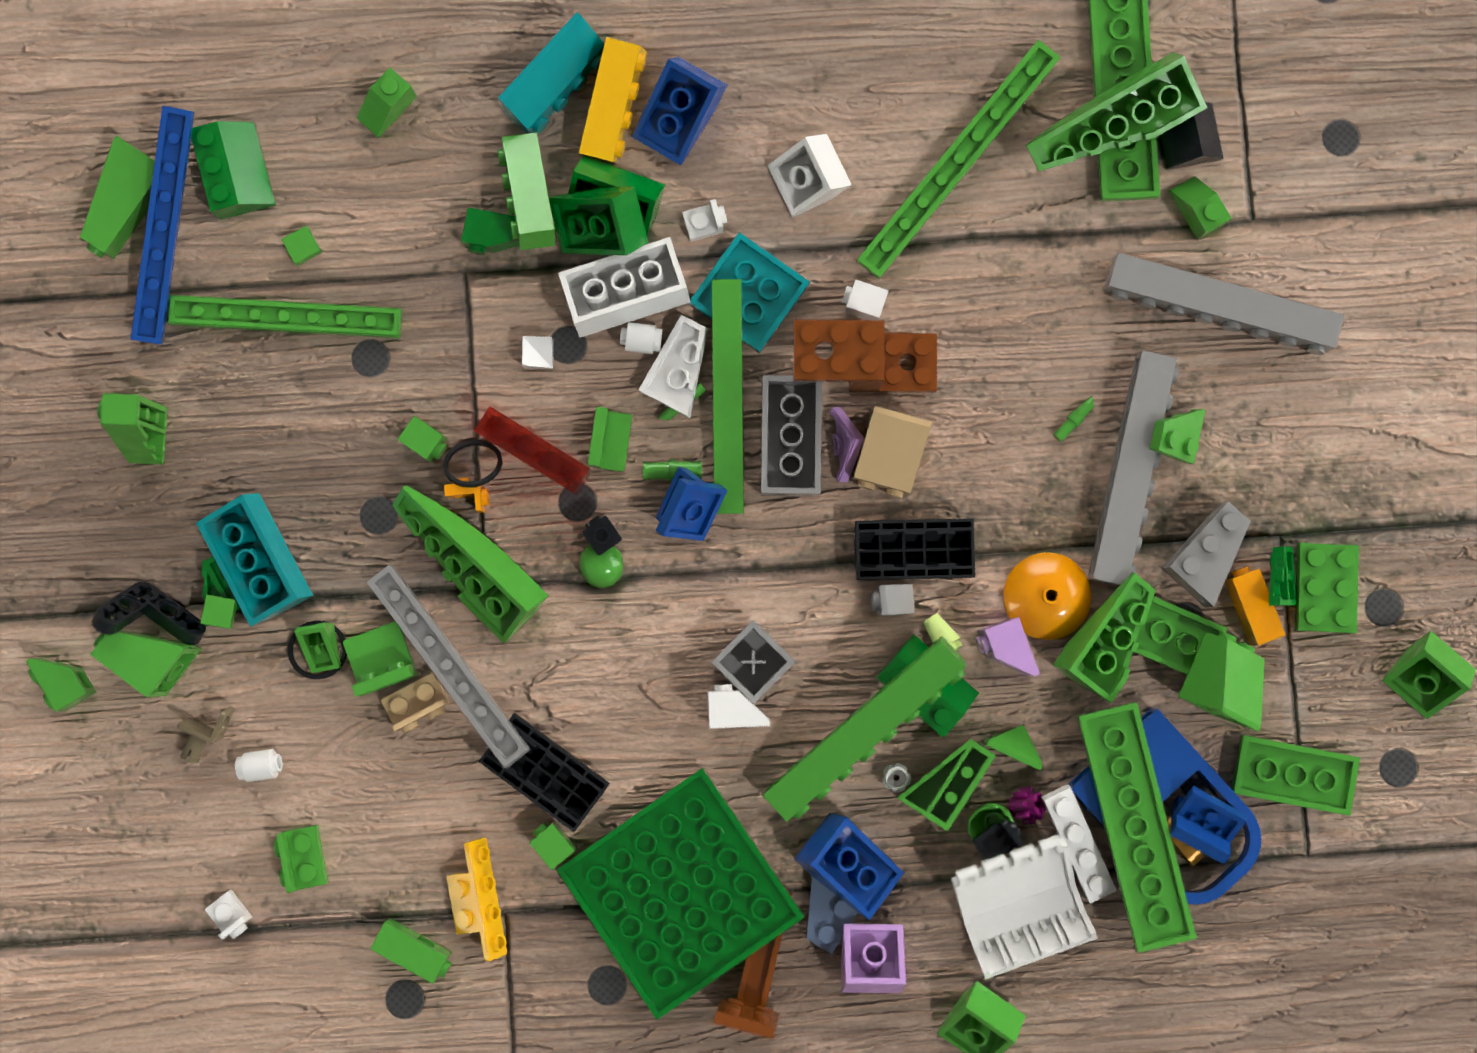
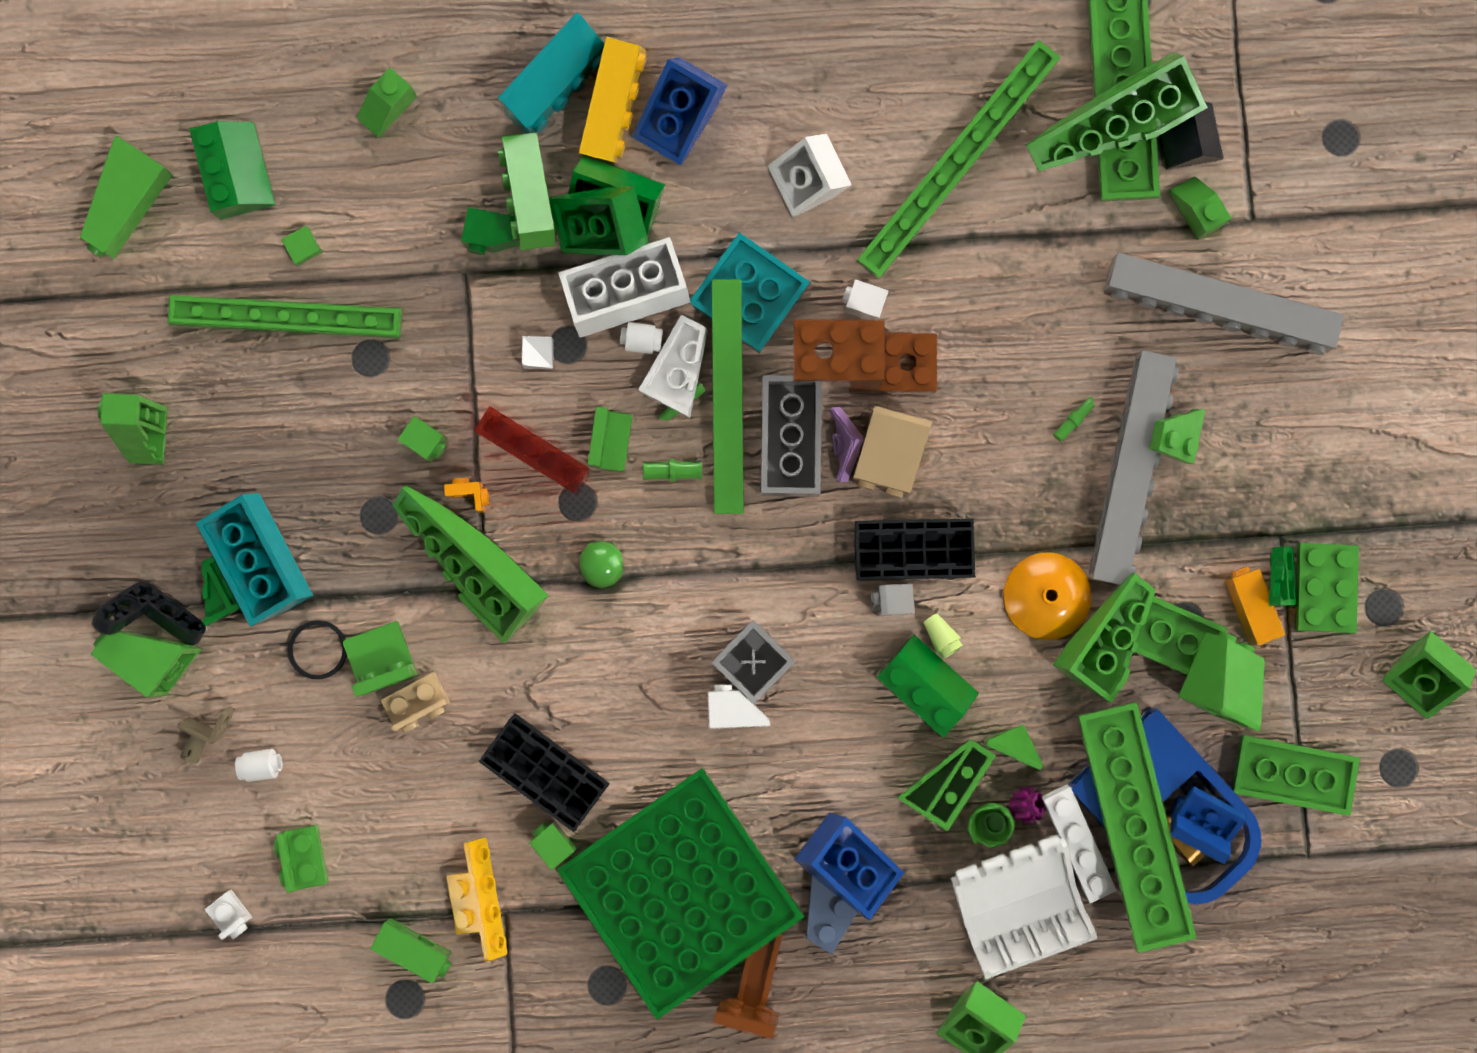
bright green slope [26,658,97,712] -> none
blue plate [131,106,195,344] -> none
bright green tile [200,594,238,629] -> none
bright green slope [295,623,341,673] -> none
light grey plate [367,564,531,768] -> none
black piece [443,440,502,488] -> none
black bracket [582,515,622,556] -> none
blue bracket [655,467,728,541] -> none
white bracket [682,199,727,242] -> none
bright green brick [763,636,966,822] -> none
lavender slope [841,924,906,993] -> none
white plate [882,763,911,793] -> none
black bracket [970,819,1024,860] -> none
lavender slope [975,617,1040,676] -> none
light grey wedge [1162,501,1251,608] -> none

